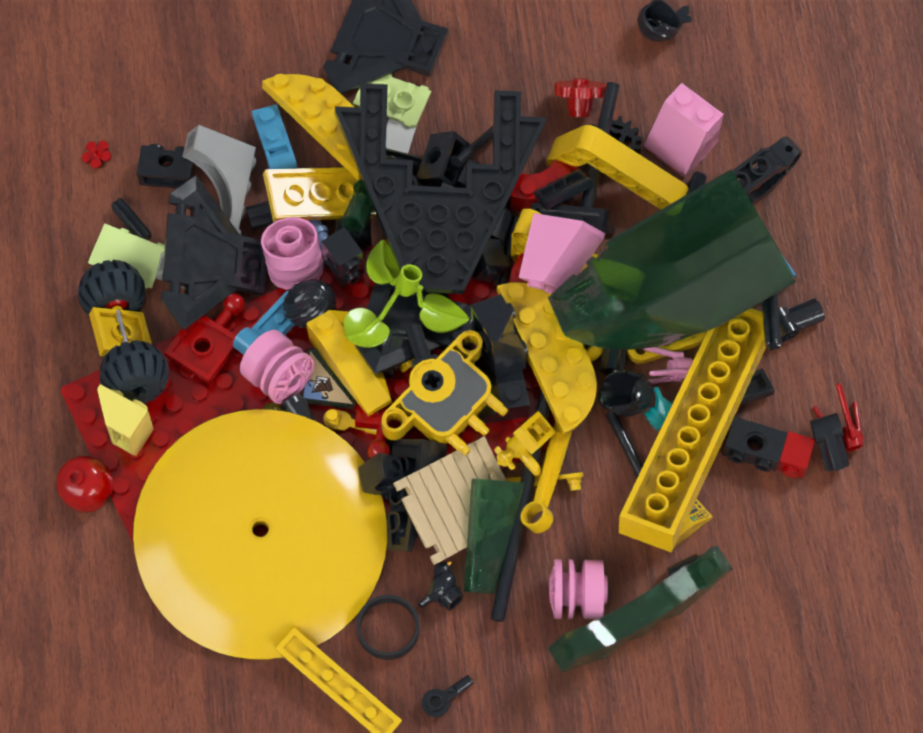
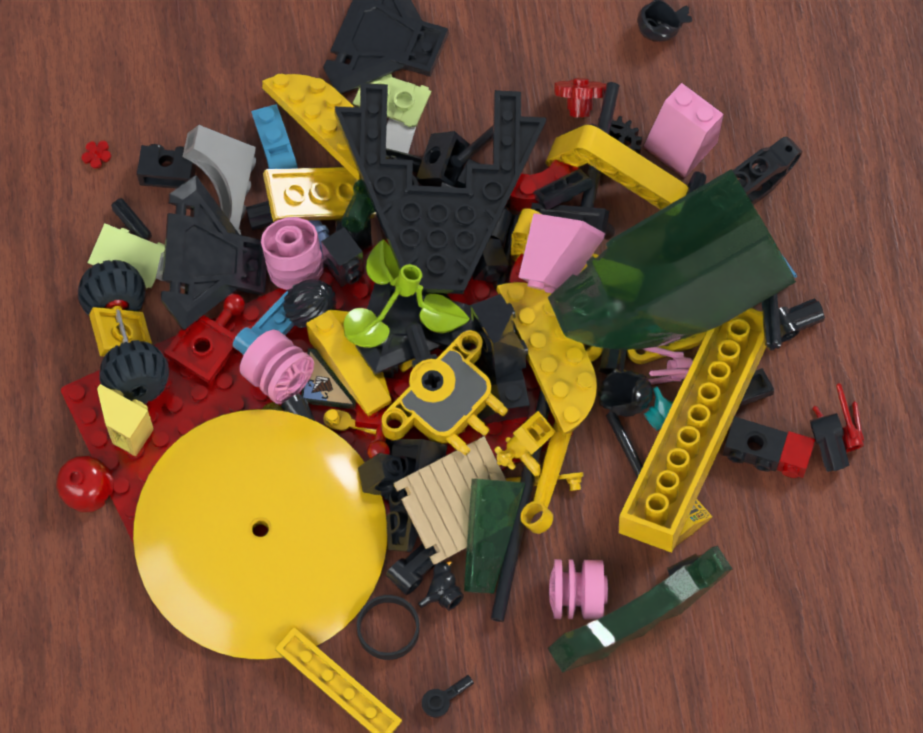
none -> black piece [386,543,437,596]

